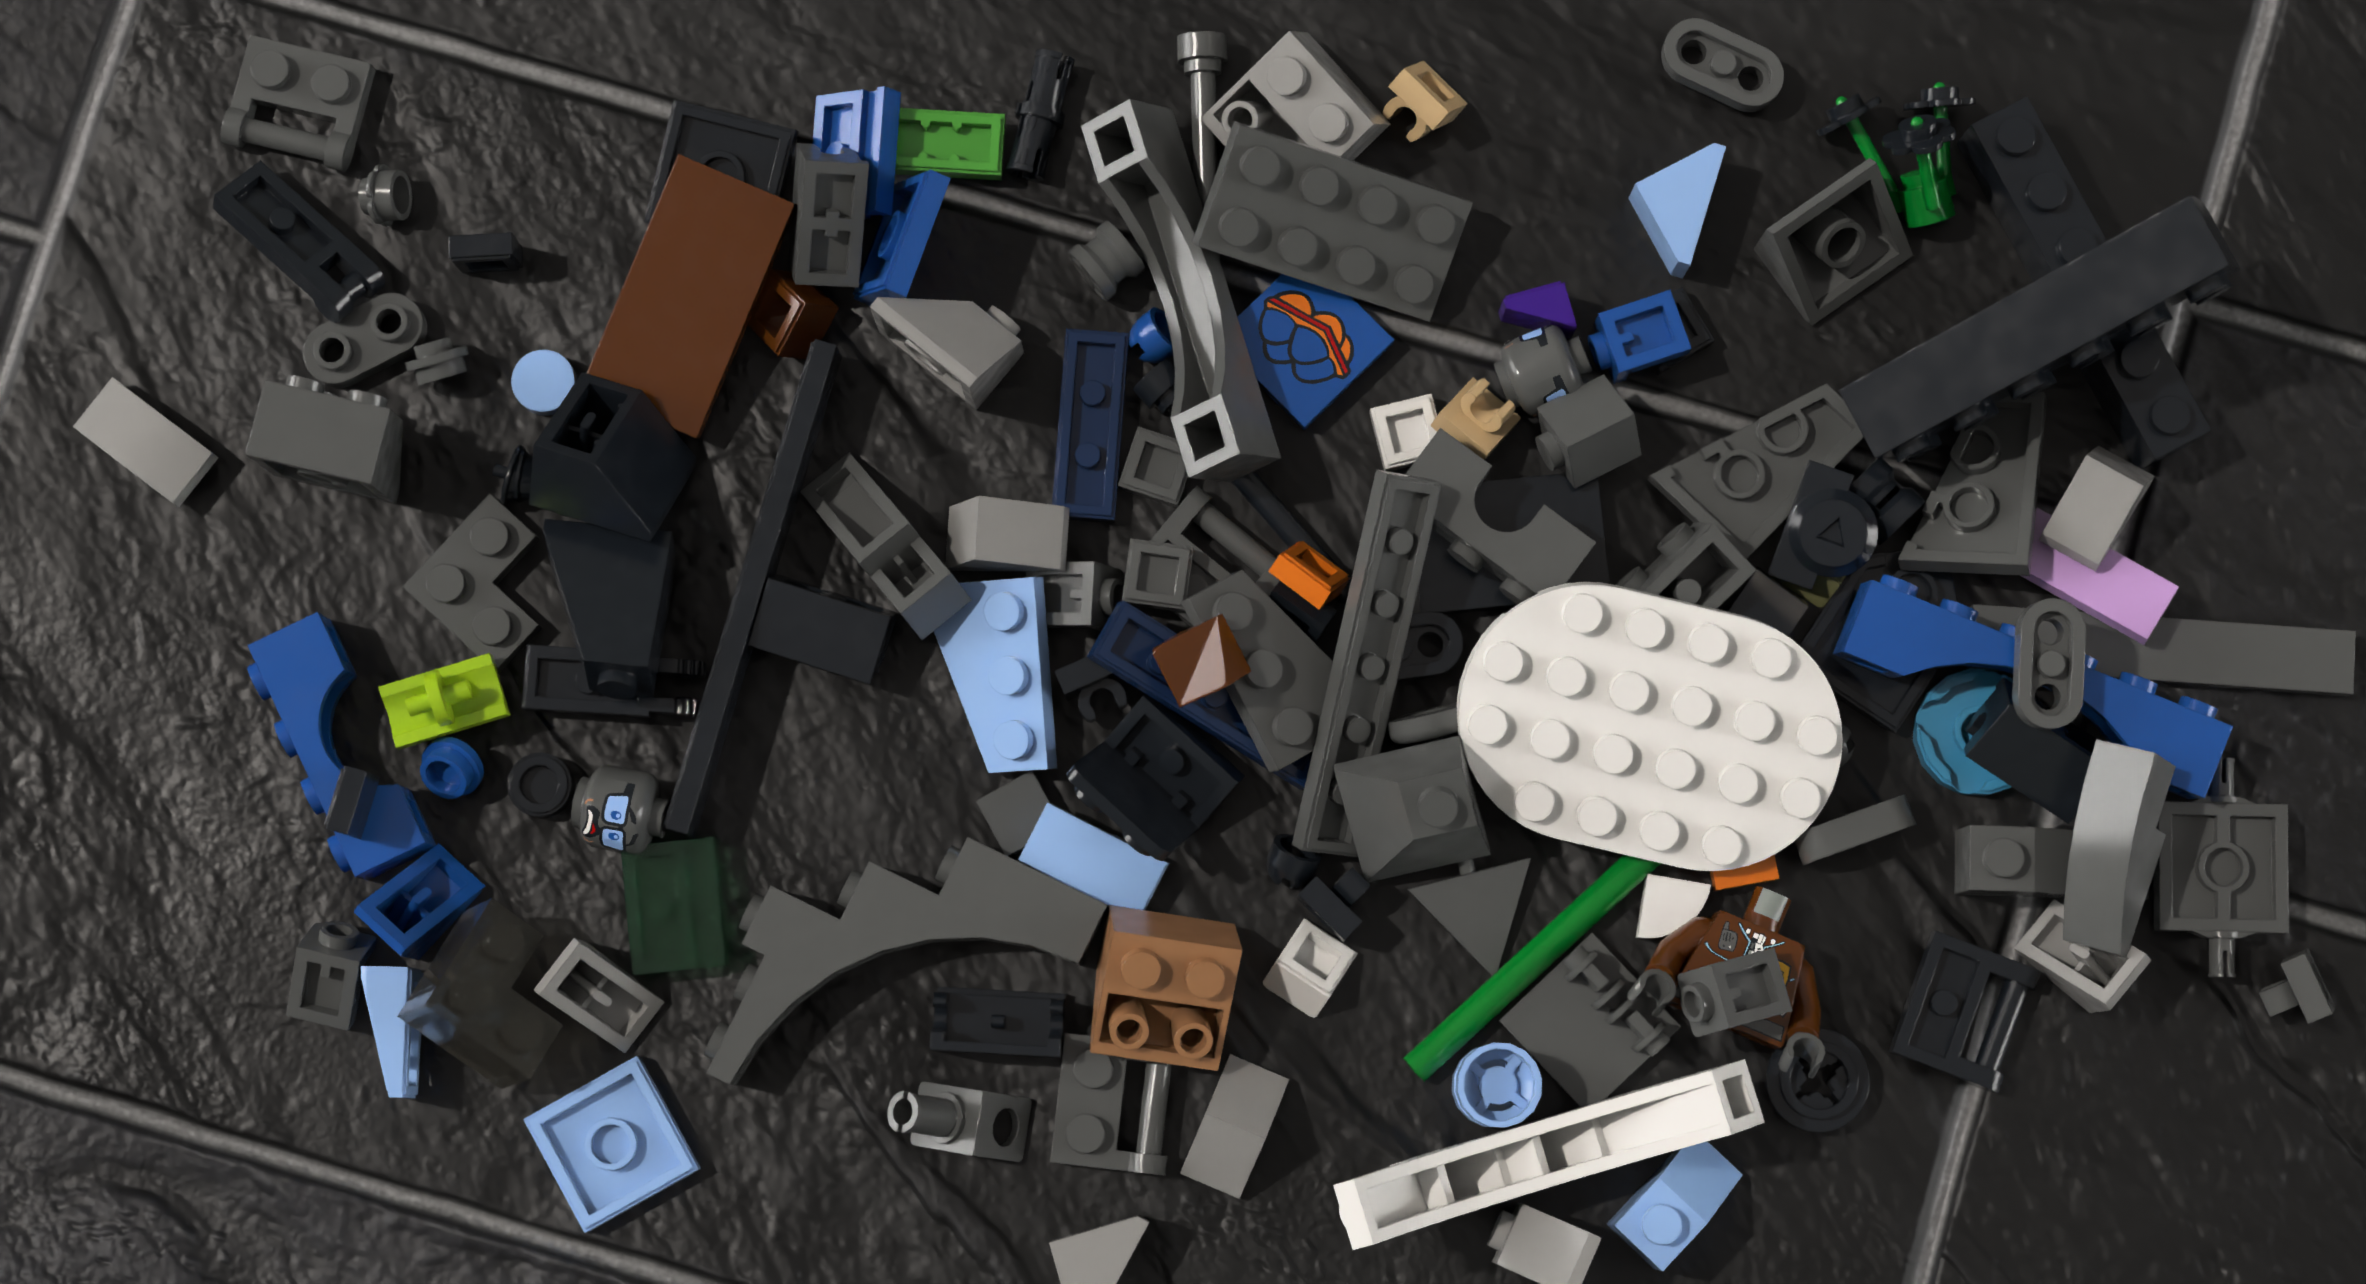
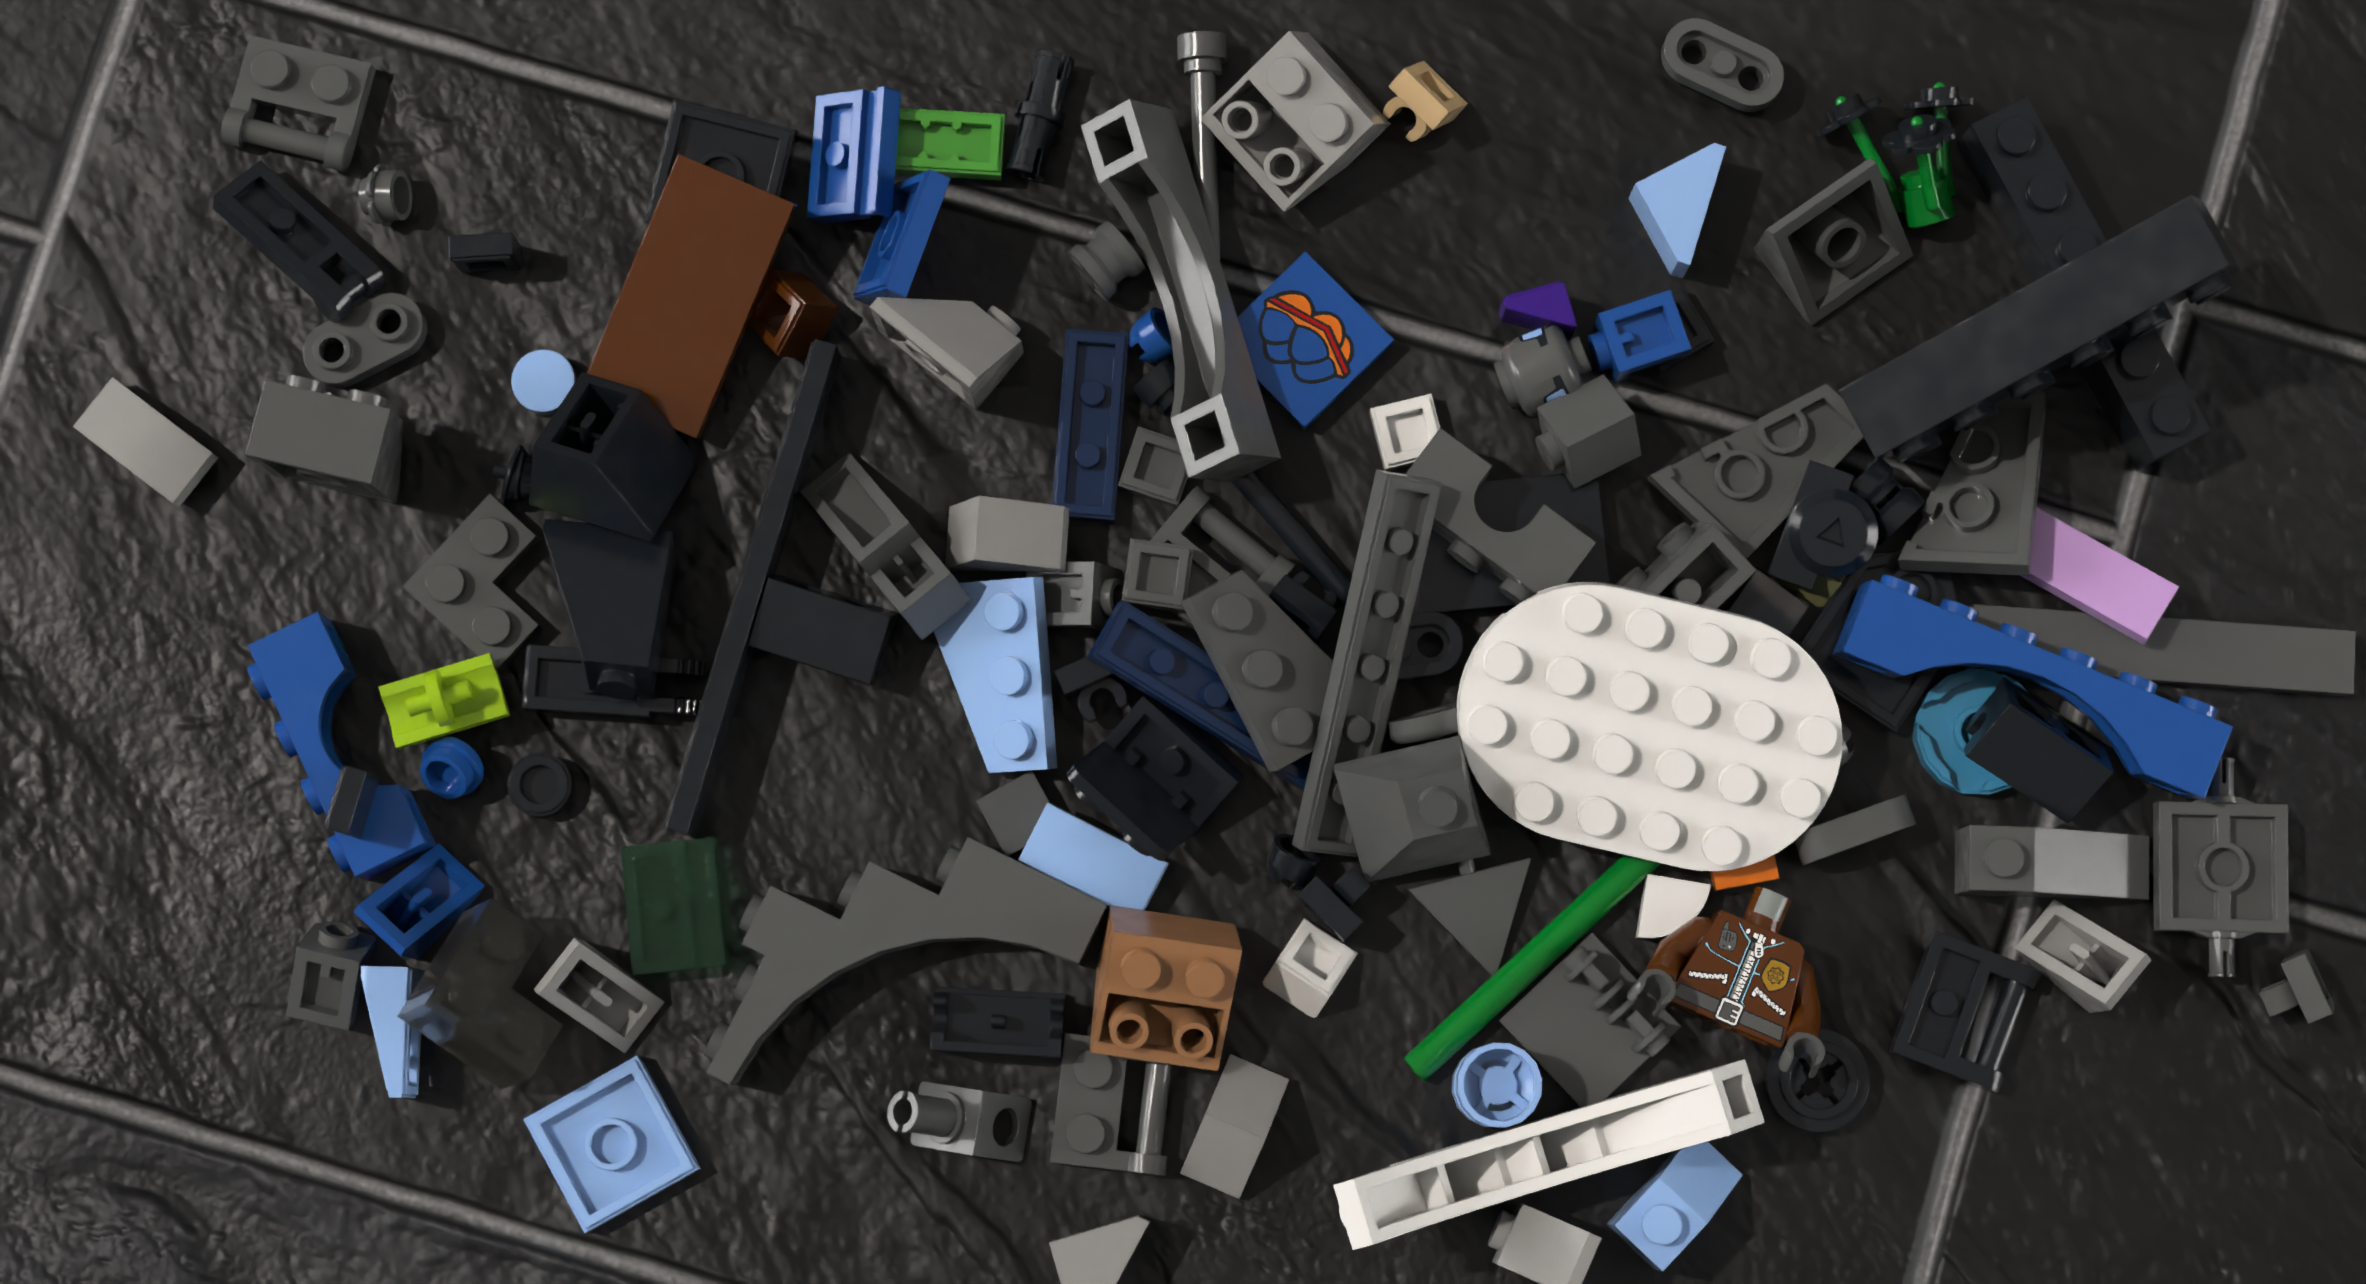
dark grey plate [405,337,469,385] -> none
dark grey head [571,765,671,855] -> none
dark grey hinge [787,143,869,288] -> none
reddish brown slope [1152,613,1251,707] -> none
dark grey plate [1192,121,1473,322] -> none
orange tile [1268,541,1350,610] -> none
tan tile [1430,377,1521,460] -> none
dark grey bracket [1677,948,1793,1037] -> none
dark grey plate [2012,598,2086,730] -> none
light grey slope [2039,446,2155,572] -> none
dark grey slope [2063,739,2176,958] -> none

